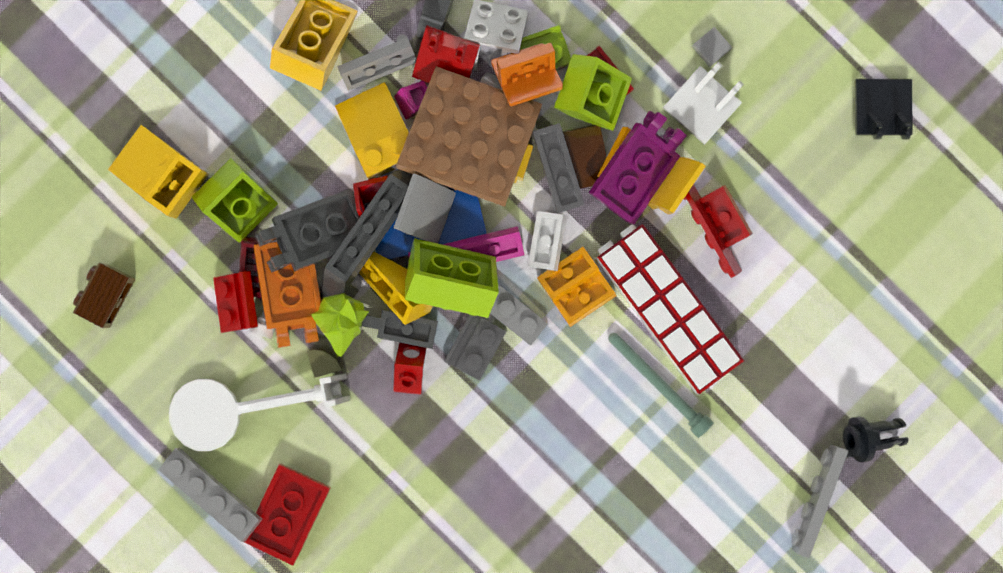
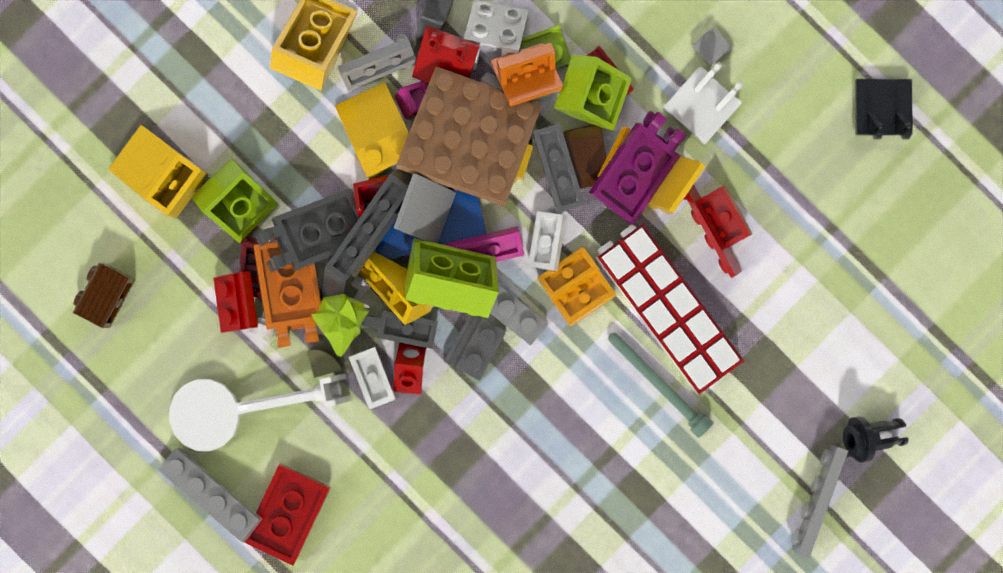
none -> white plate [349,347,396,410]

